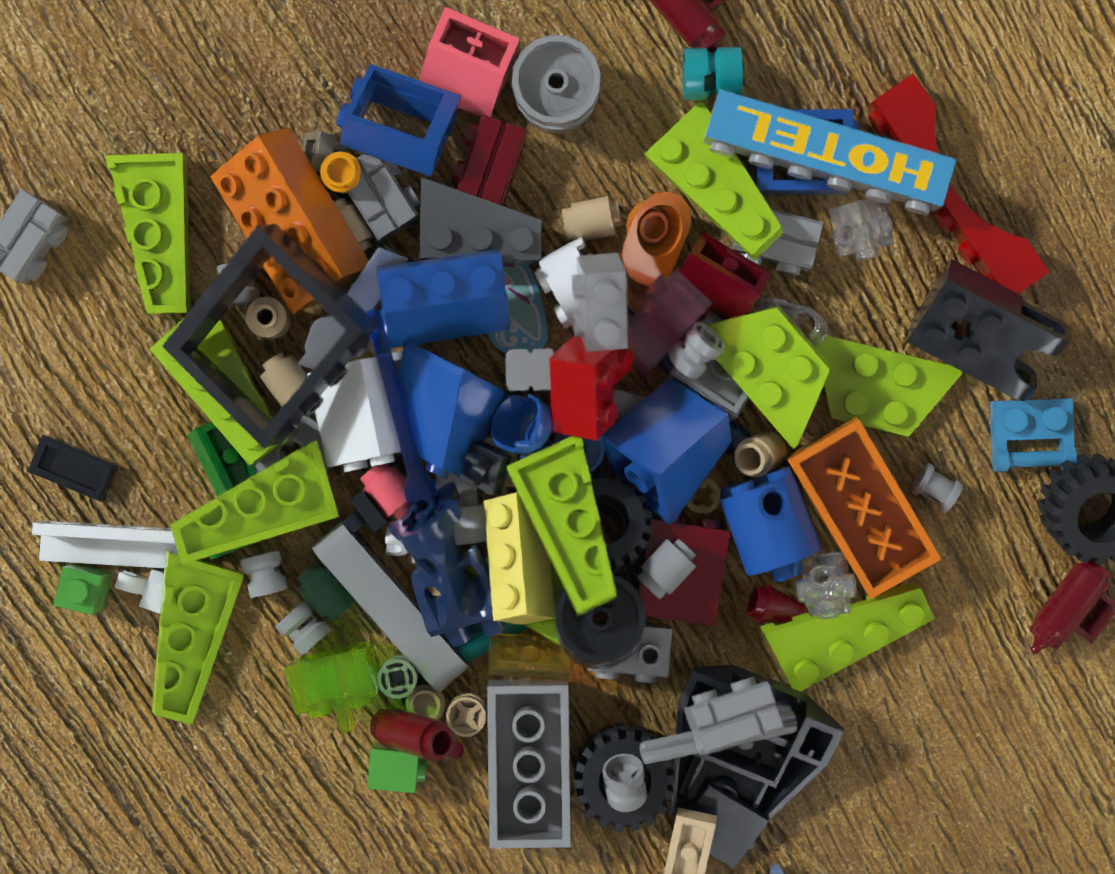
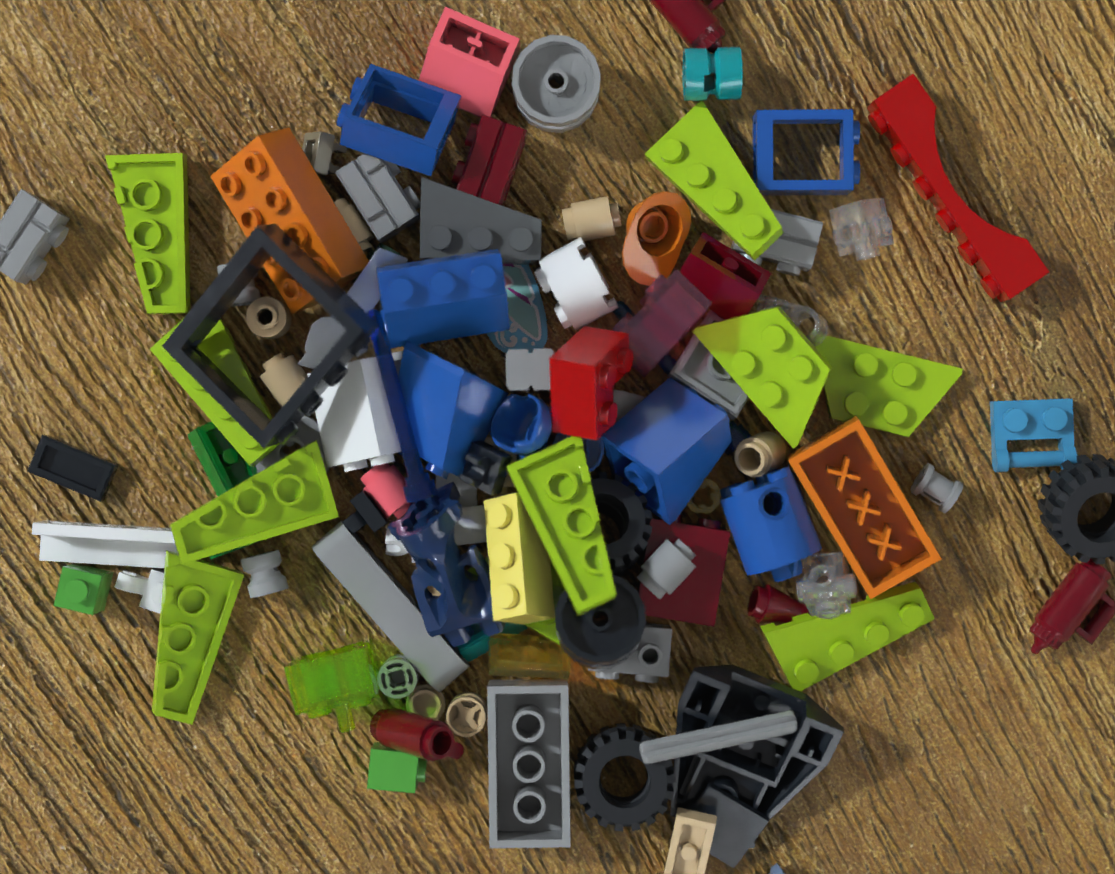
light grey wheel [275,601,331,656] -> none
clear green brick [297,563,355,623] -> none
light orange plate [320,151,362,193] -> none
light grey brick [572,253,628,352] -> none
light grey wheel [602,754,647,812] -> none
light grey wheel [668,322,725,379] -> none
light grey brick [684,677,783,755] -> none
dark azure brick [703,89,956,215] -> none
black brick [907,259,1072,401] -> none

